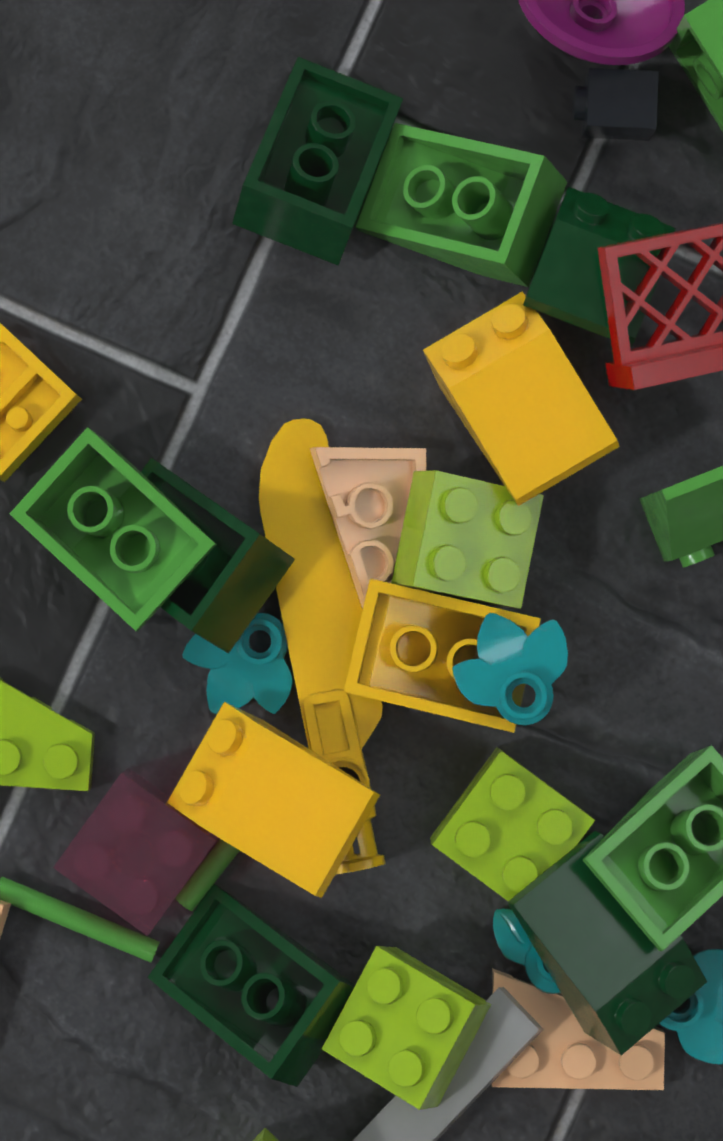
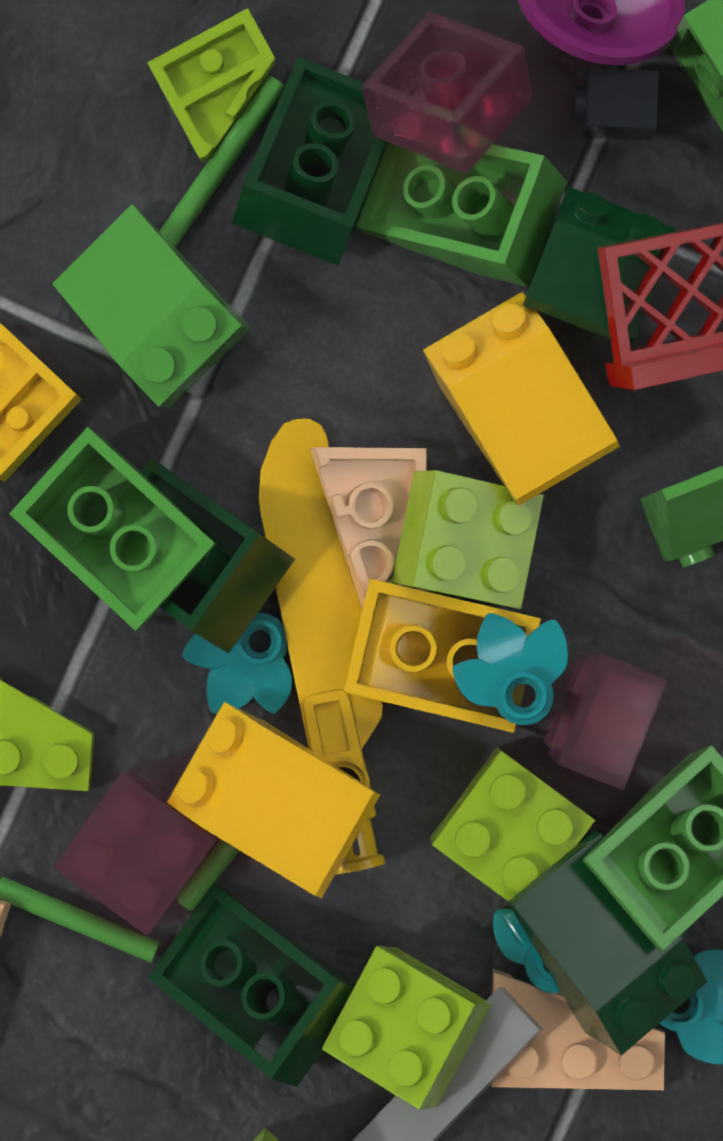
none -> bright green slope [52,204,251,407]
none -> lime wing [147,8,276,163]
none -> bright green bar [160,75,285,248]
none -> clear pink brick [361,12,533,174]
none -> clear pink brick [543,651,667,791]

